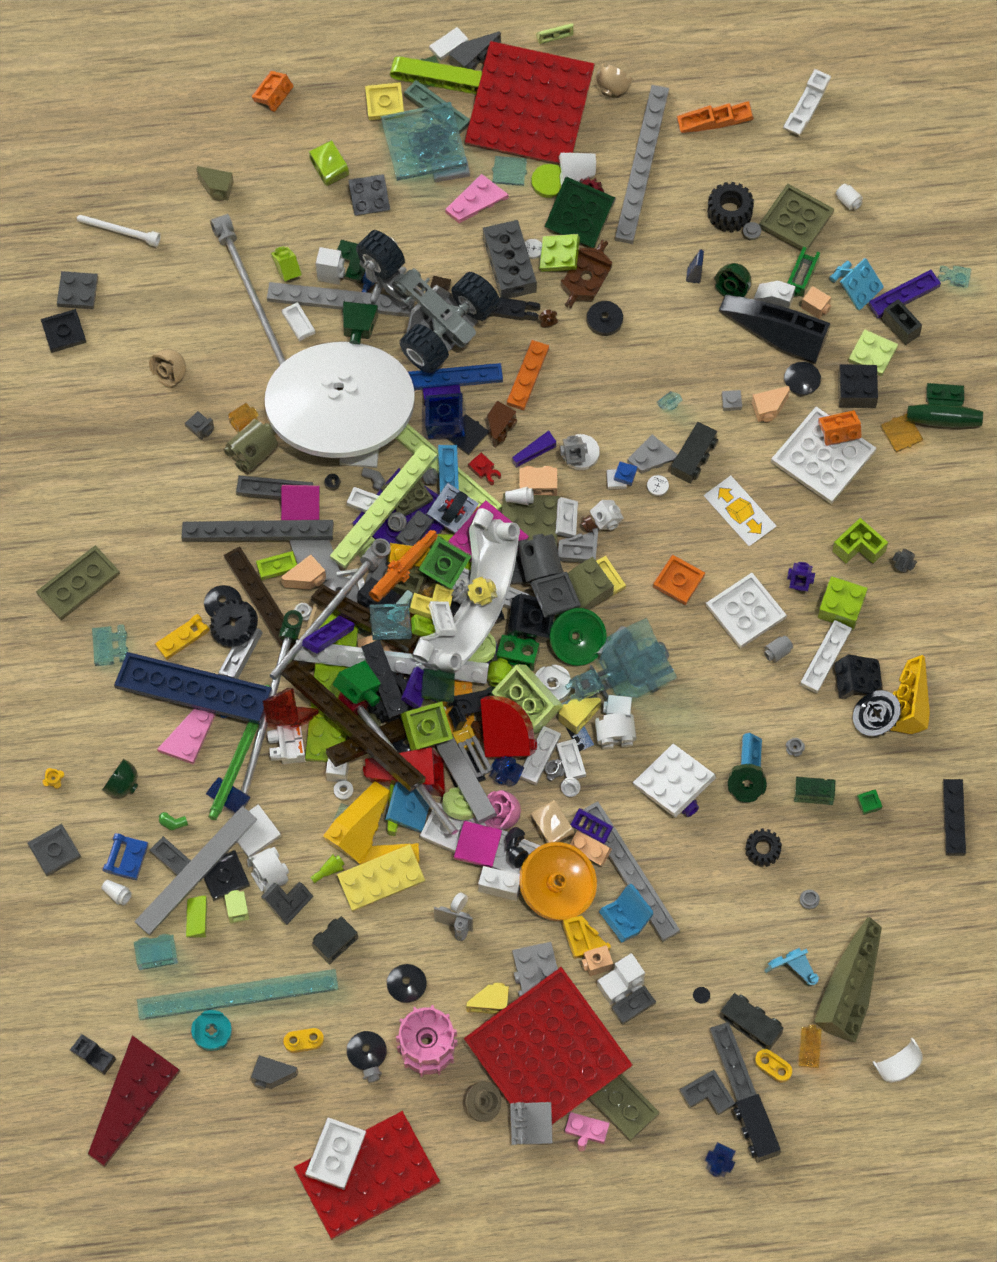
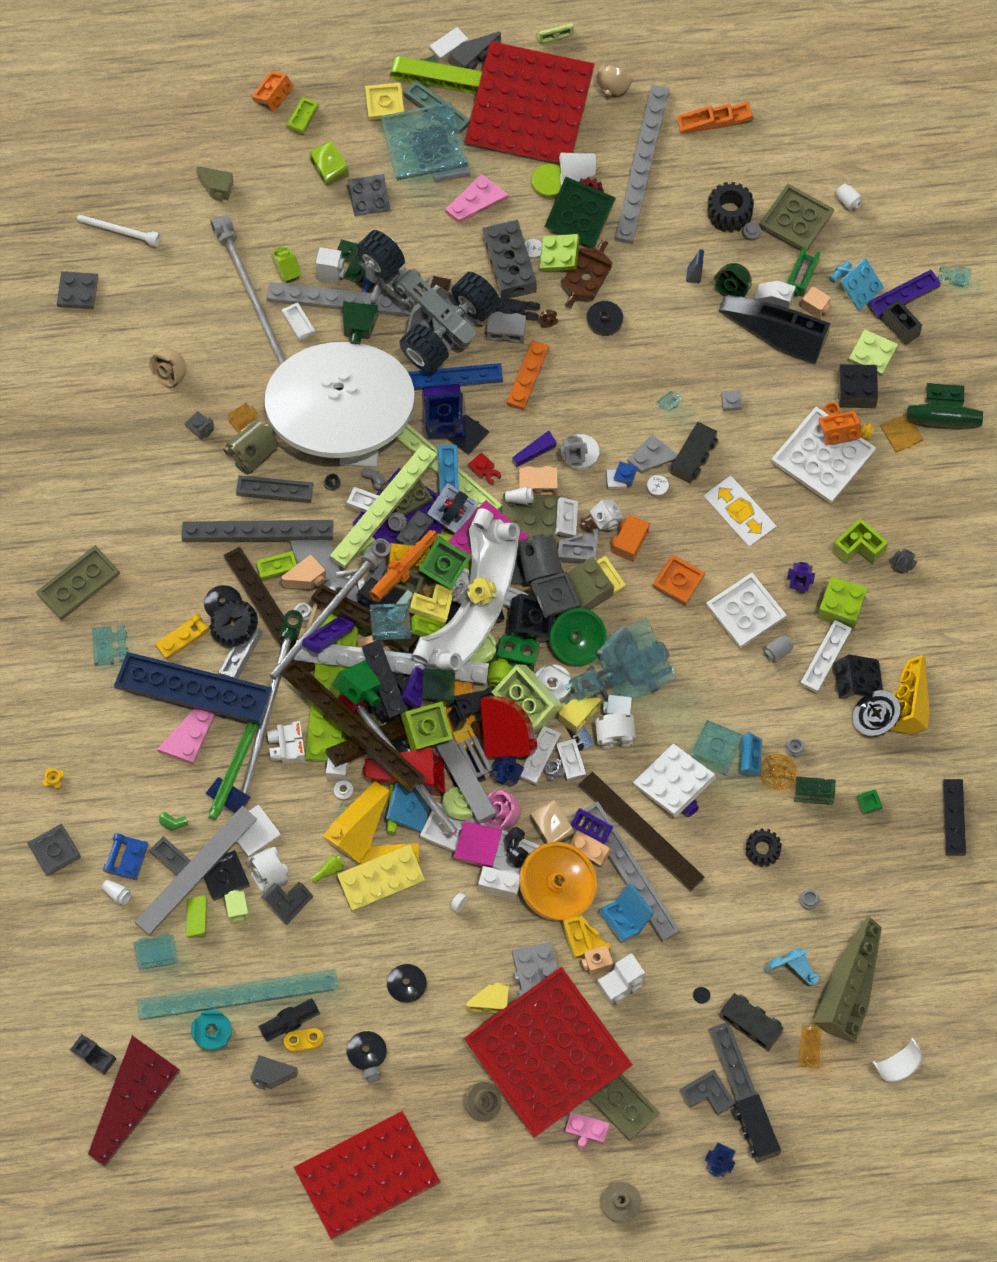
black tile [41,309,87,353] -> none
dark green cylinder [102,758,139,798] -> none
clear red bracket [263,688,319,727] -> none
dark pink tile [281,485,320,520] -> none
white plate [306,1118,366,1190] -> none
pearl dark grey brick [312,916,359,965] -> none
bright pink piece [396,1005,458,1077] -> none
light grey plate [423,466,438,485] -> none
white plate [428,601,457,636] -> none
light grey hinge [434,907,473,941] -> none
reddish brown slope [487,401,517,448] -> none
clear light blue piece [492,156,527,186] -> none
light grey hinge [510,1102,553,1145] -> none
white plate [561,777,581,797] -> none
dark grey plate [611,986,656,1025] -> none
dark green plate [727,764,767,802] -> none
light nougat slope [752,386,790,422] -> none
yellow plate [755,1049,792,1083] -> none
white slope [783,69,831,136] -> none
black dish [784,362,821,397] -> none
none -> black piece [258,998,320,1042]
none -> lime plate [287,97,319,134]
none -> light grey brick [487,312,526,344]
none -> dark brown tile [579,771,705,892]
none -> dark tan piece [601,1182,642,1223]
none -> orange brick [611,514,650,562]
none -> clear light blue brick [691,720,743,776]
none -> clear yellow wheel [760,754,796,789]
none -> orange plate [822,402,841,416]
none -> yellow plate [861,422,875,440]

